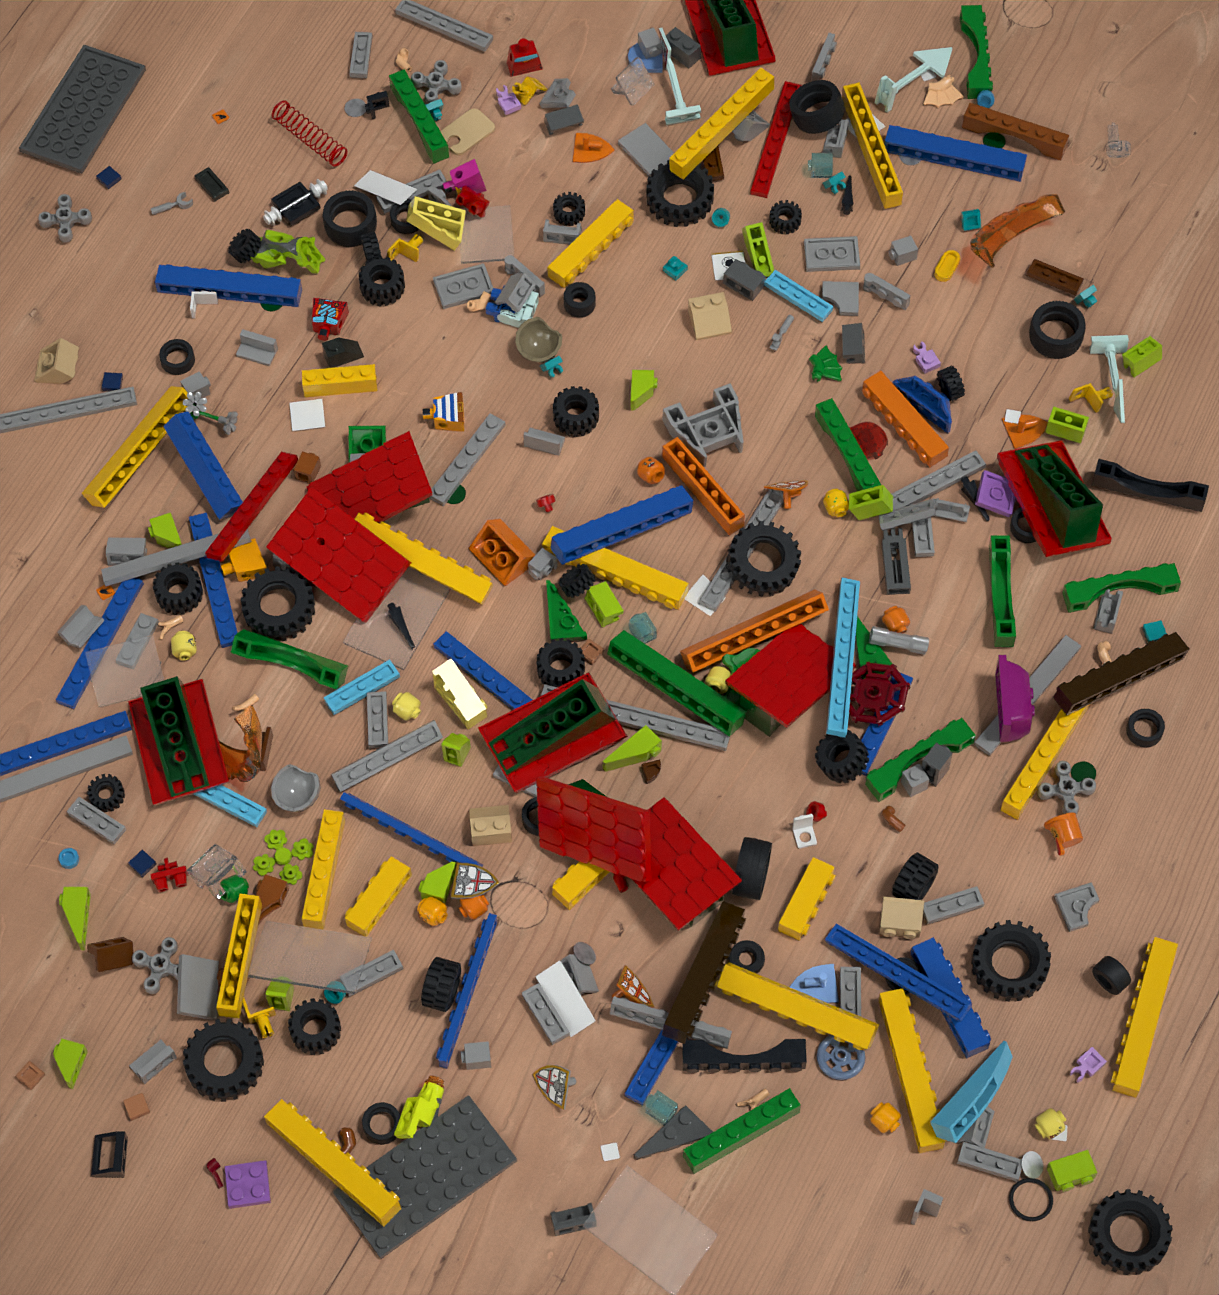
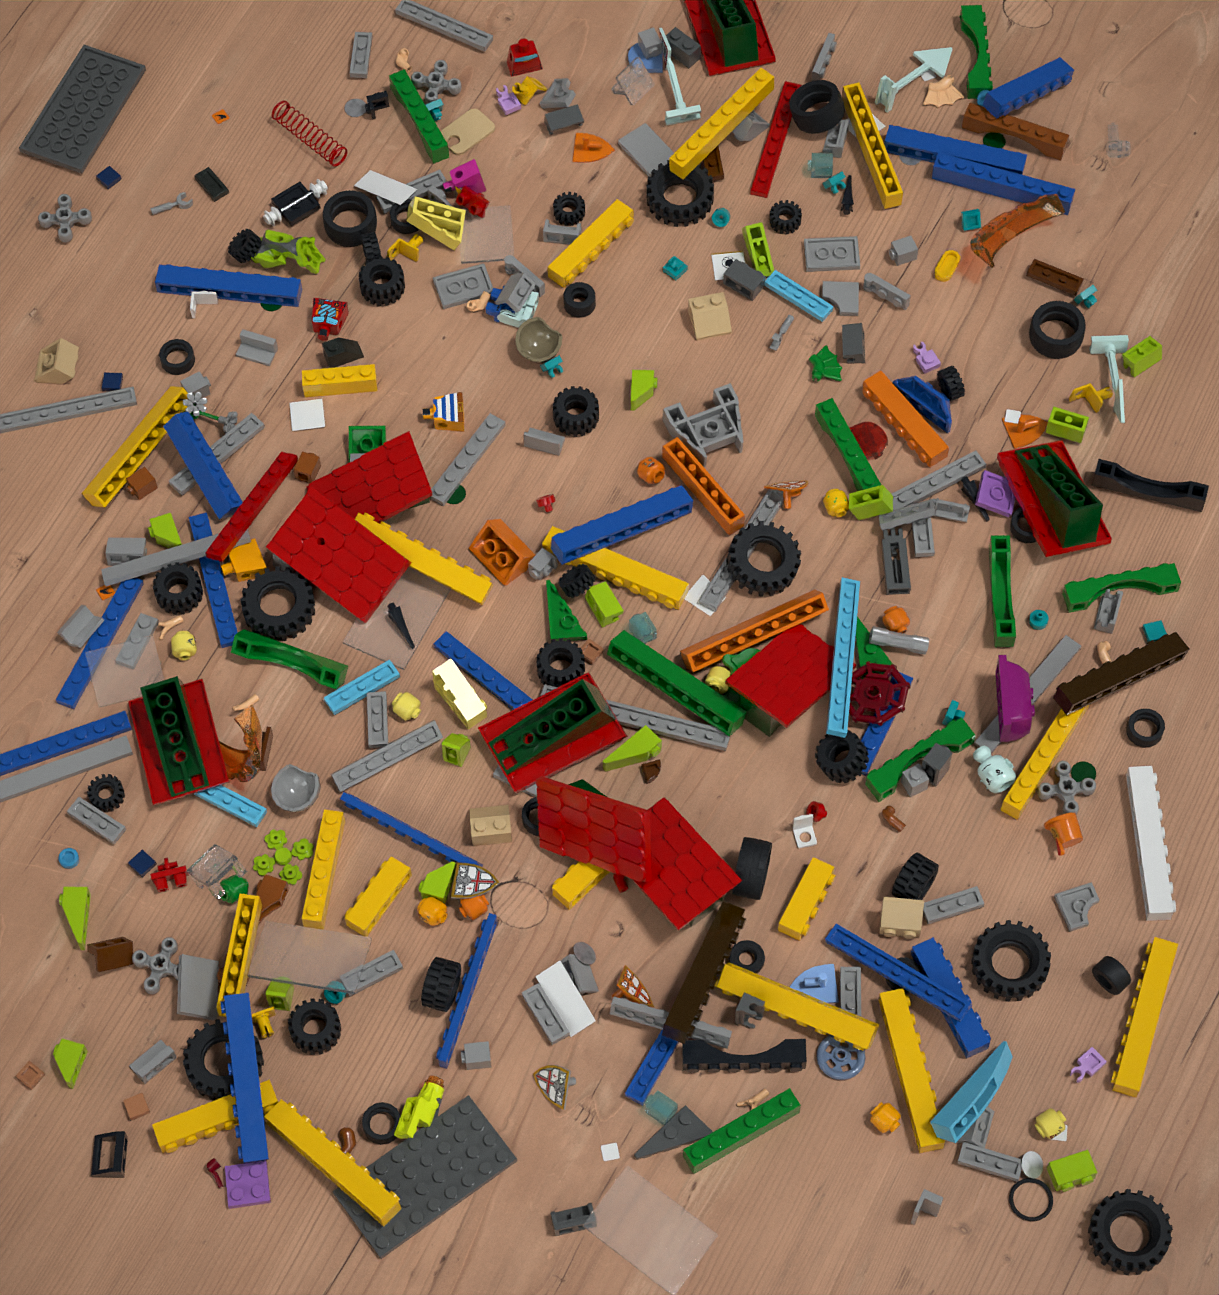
none -> dark orange brick [126,466,158,500]
none -> yellow brick [152,1079,278,1153]
none -> light grey plate [169,413,265,495]
none -> blue brick [220,993,269,1163]
none -> dark grey hinge [735,992,765,1029]
none -> blue brick [932,152,1075,215]
none -> teal tile [942,700,966,725]
none -> light aqua piece [973,745,1016,793]
none -> blue brick [983,57,1074,118]
none -> teal tile [1029,610,1049,630]
none -> white brick [1126,766,1176,921]

